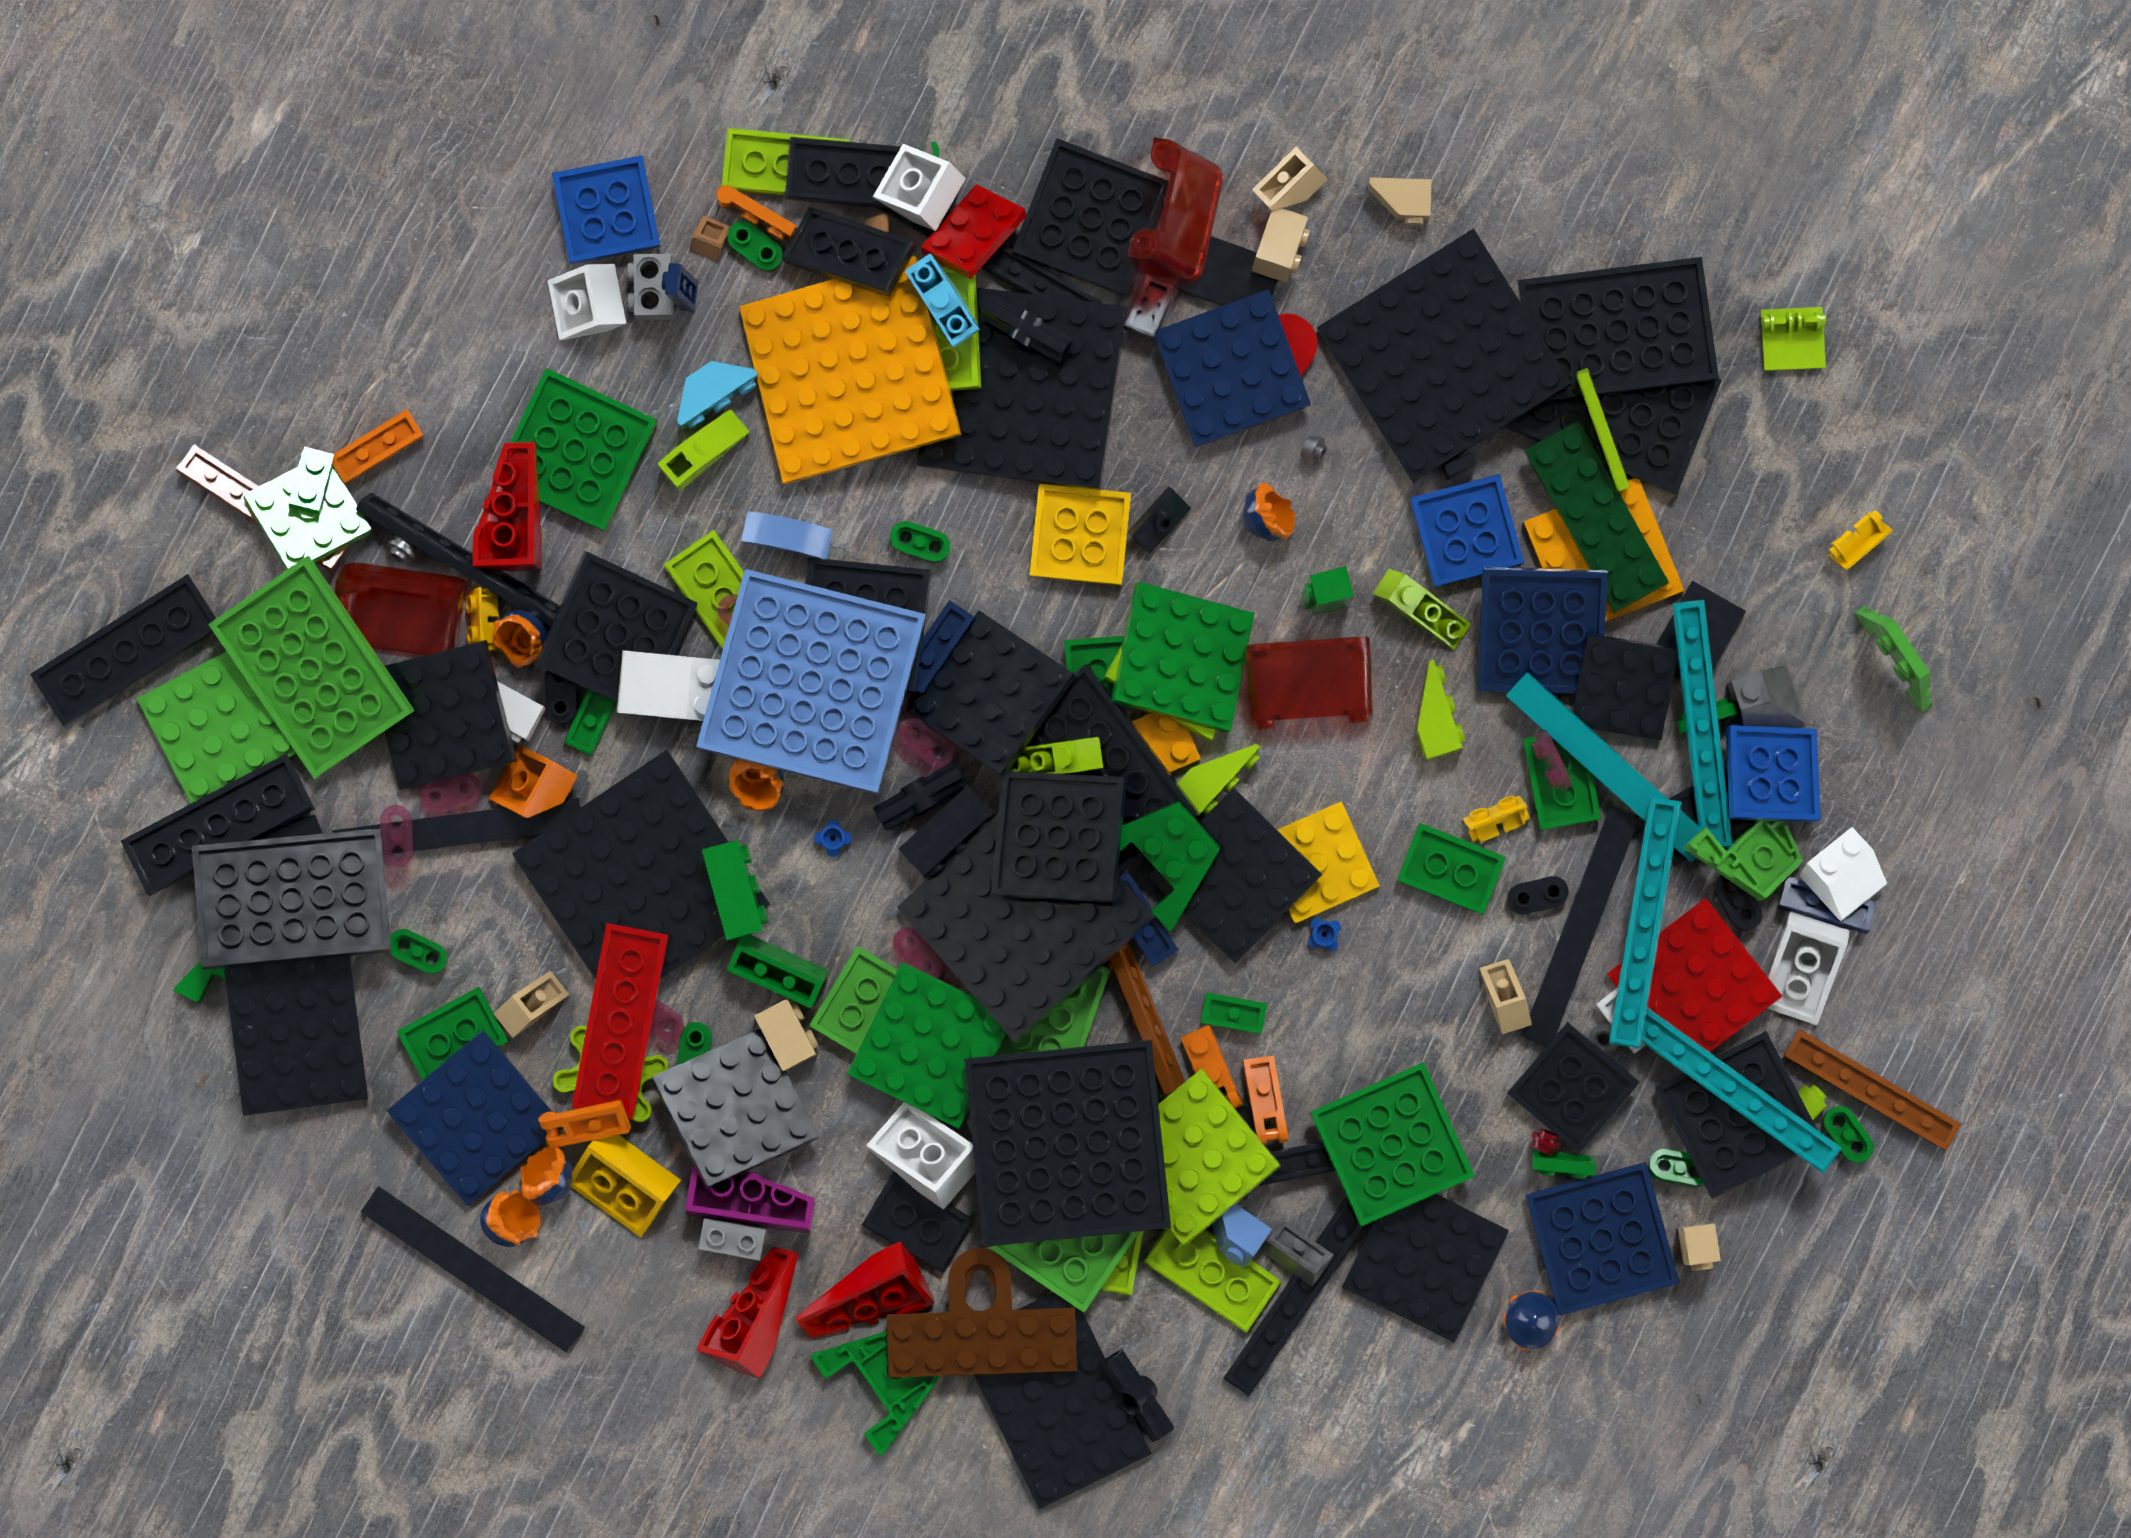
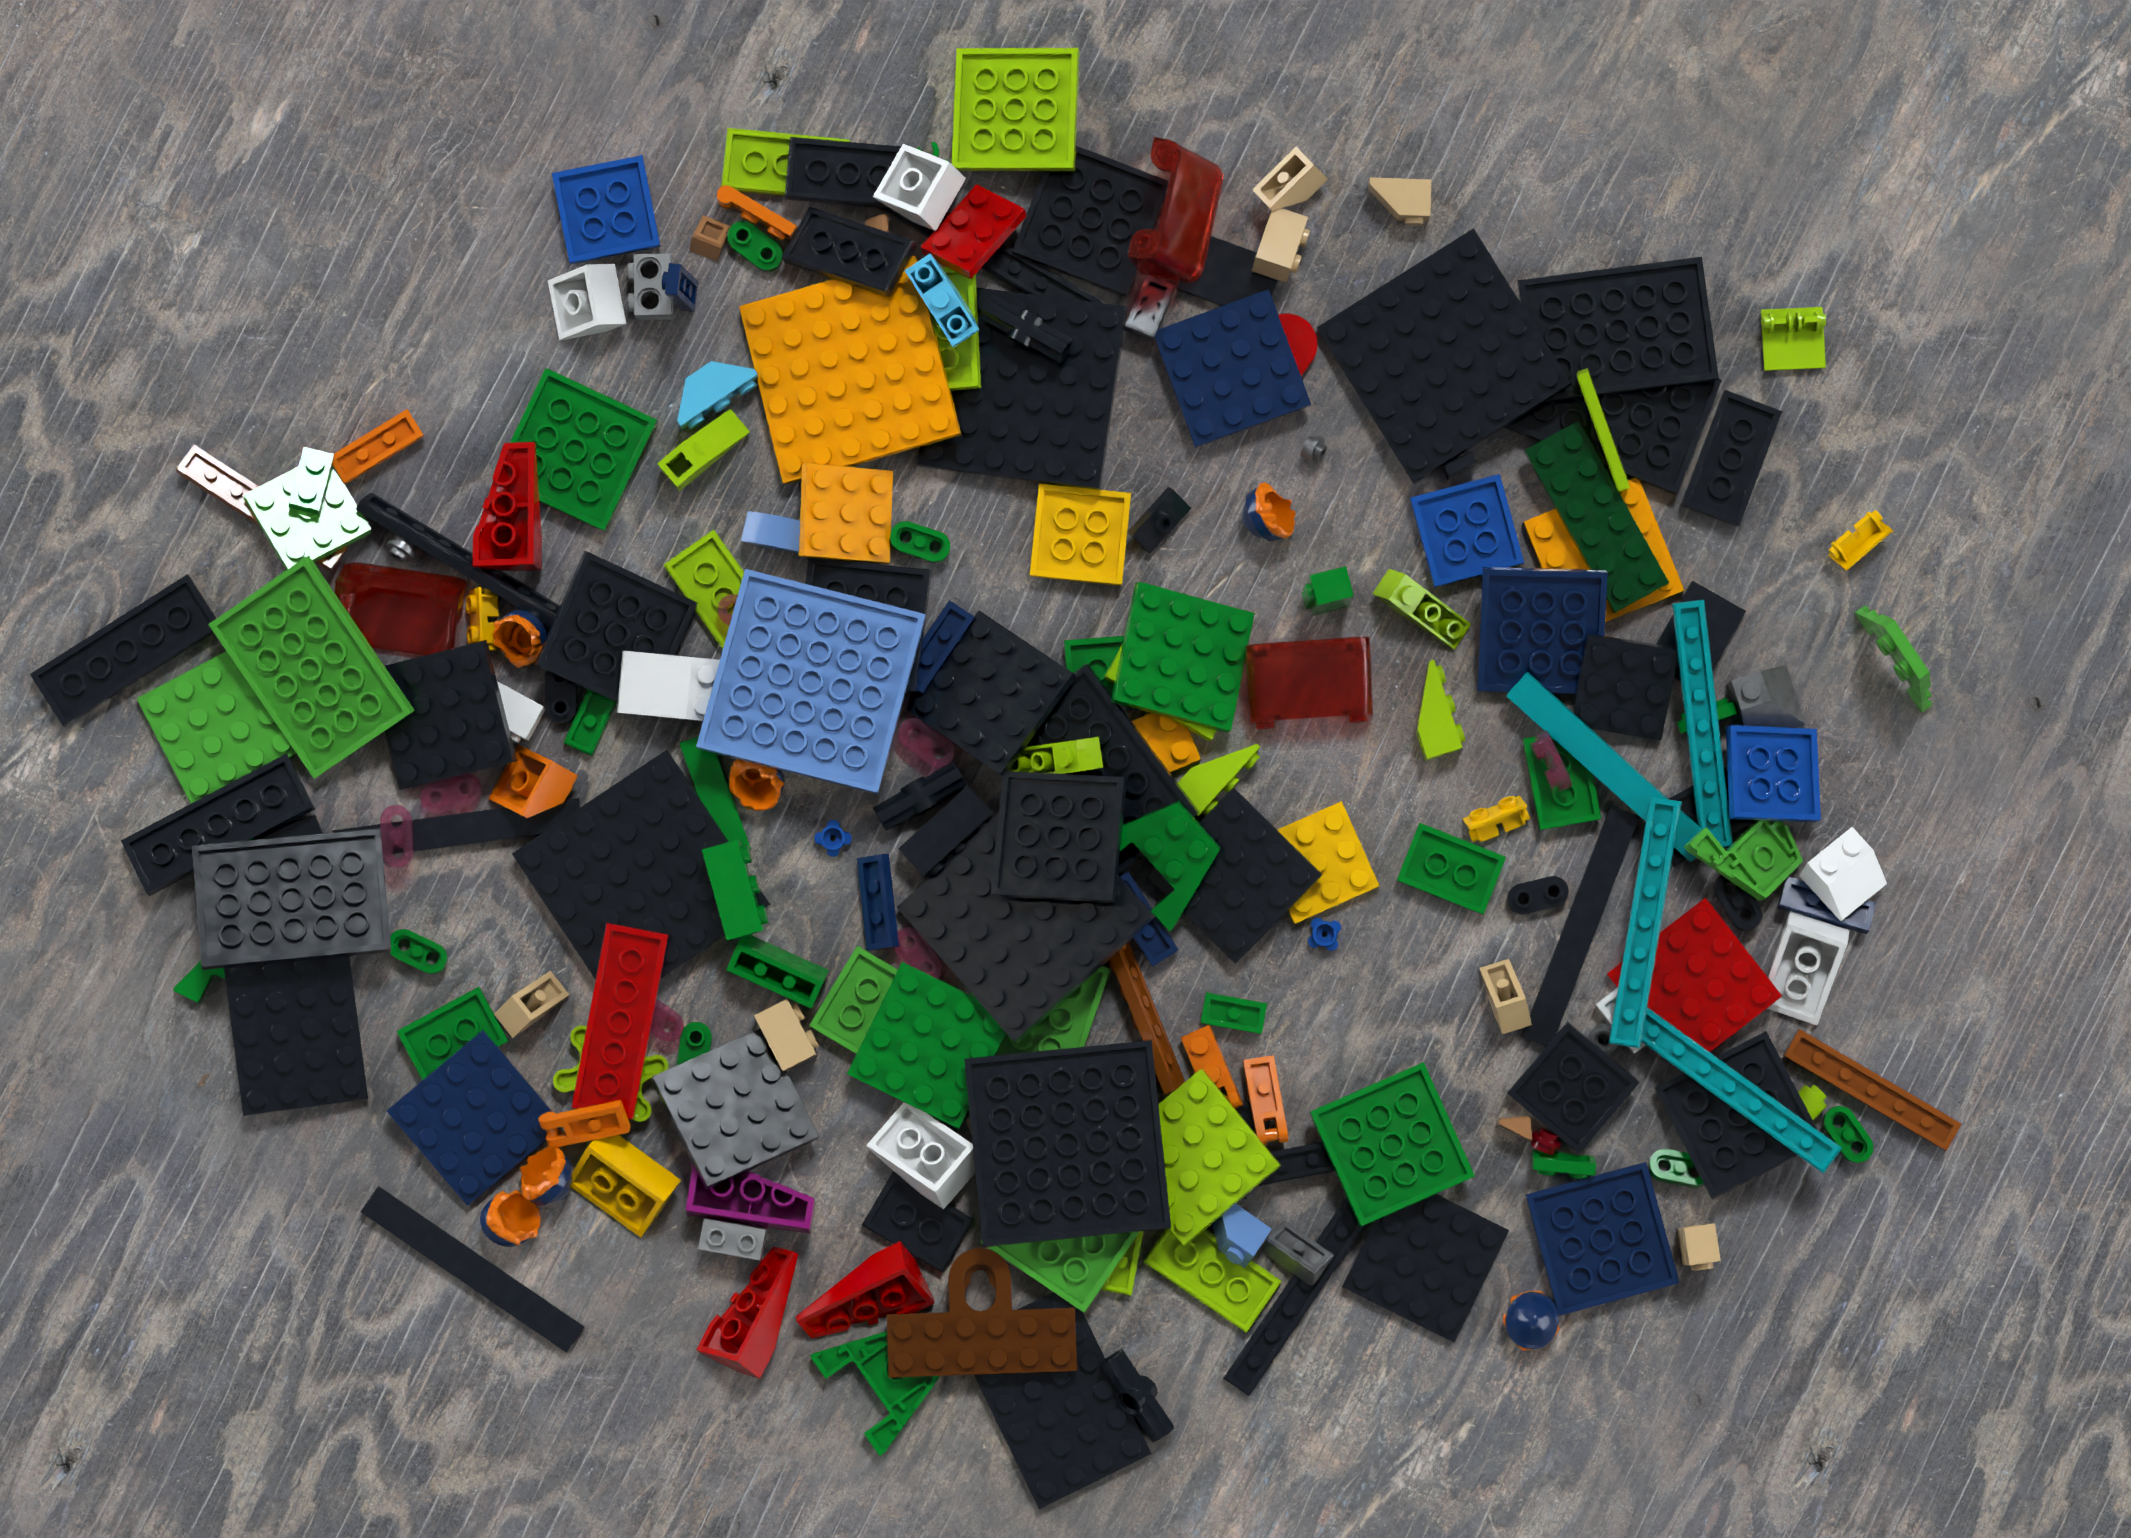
none -> green tile [679,736,751,850]
none -> light orange plate [799,463,893,564]
none -> dark blue plate [857,854,899,951]
none -> lime plate [952,48,1080,171]
none -> medium nougat slope [1497,1116,1532,1141]
none -> black plate [1680,390,1782,527]

